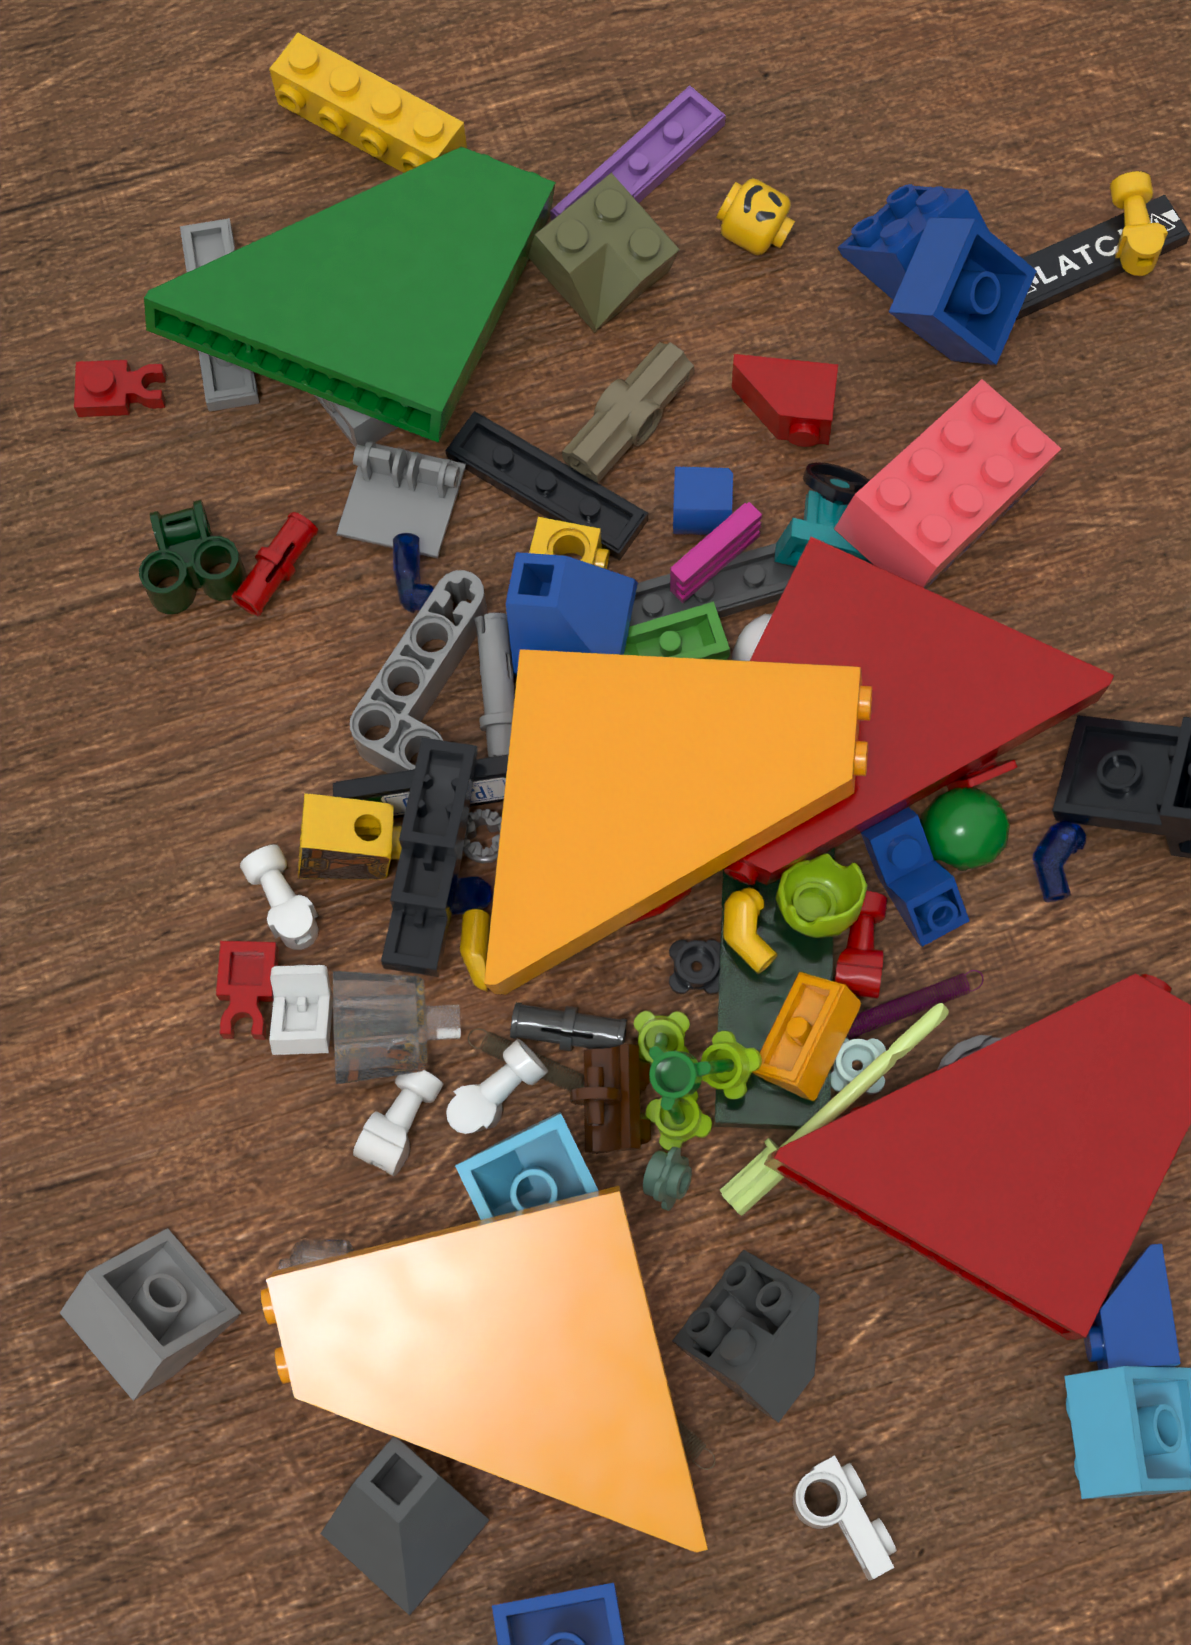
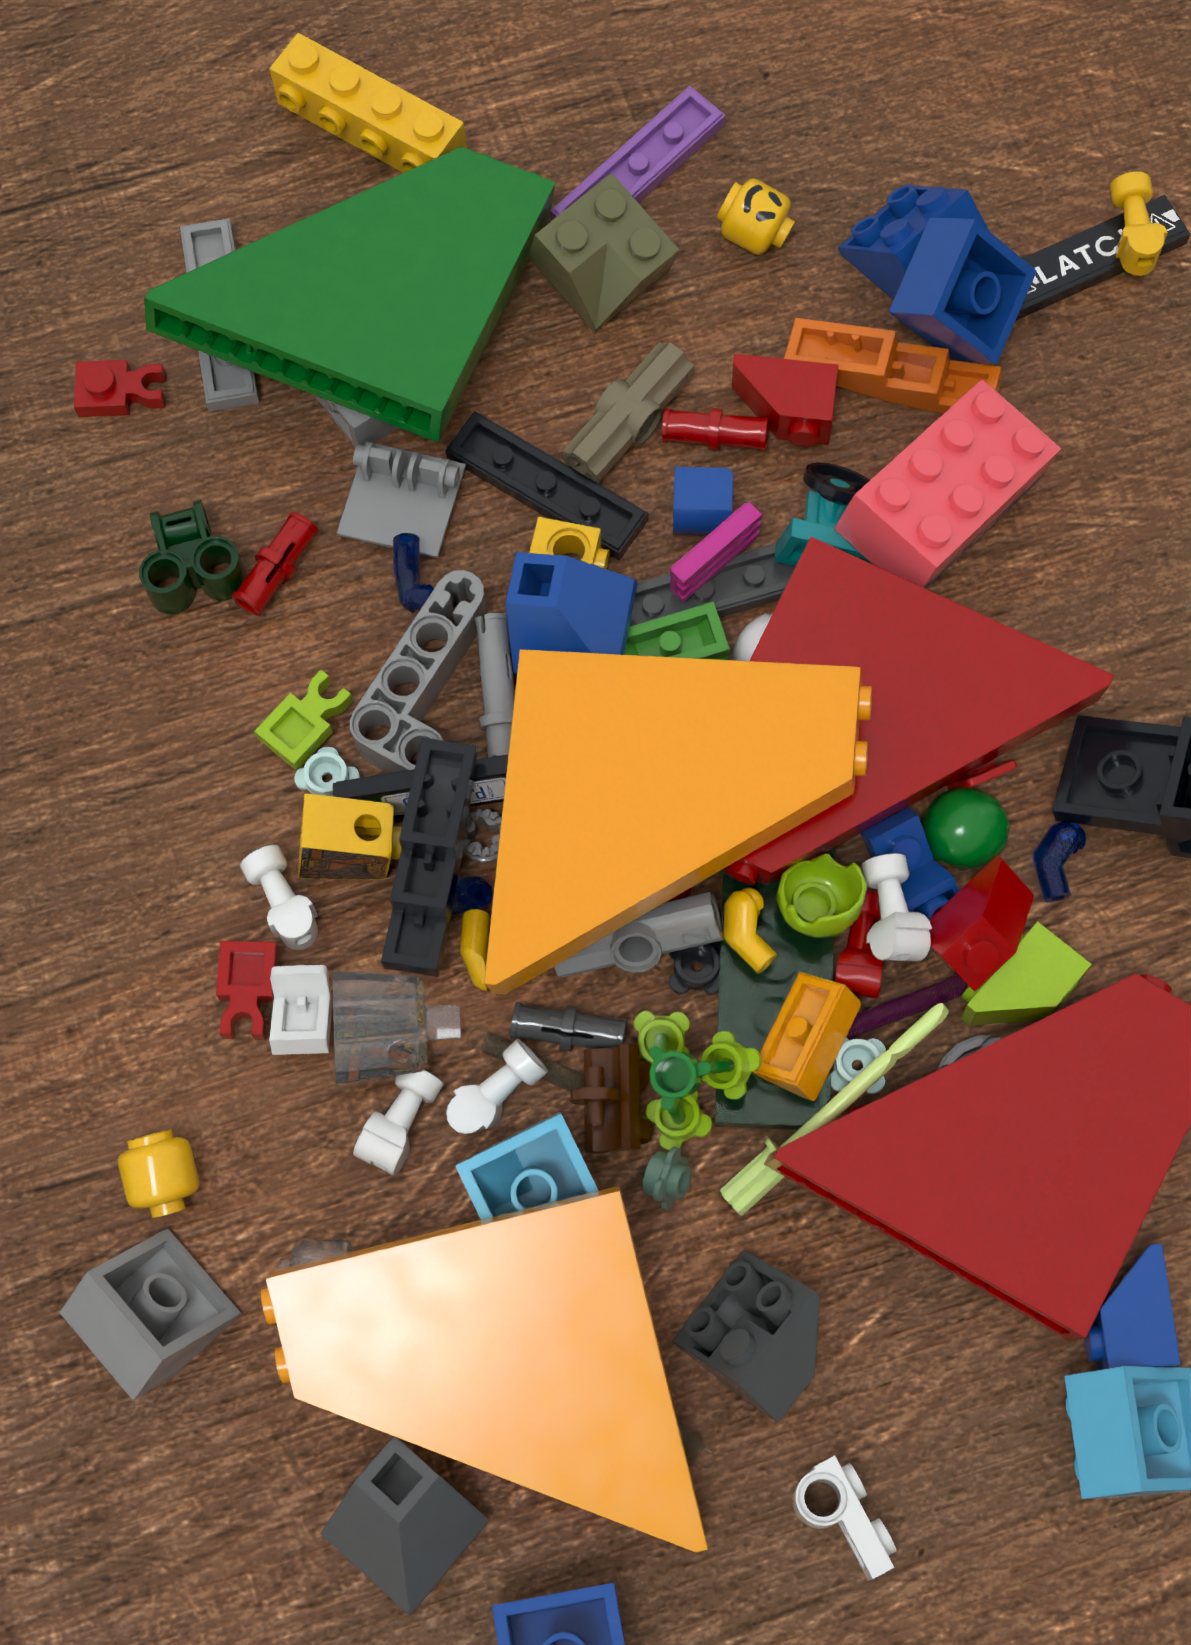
none -> yellow head [118,1129,200,1218]
none -> lime plate [254,670,354,771]
none -> light aqua plate [294,747,360,796]
none -> light grey piece [554,892,724,978]
none -> red pin [661,408,769,451]
none -> orange slope [784,318,1002,414]
none -> white leg [861,853,932,961]
none -> red slope [929,855,1034,992]
none -> lime slope [960,921,1092,1026]

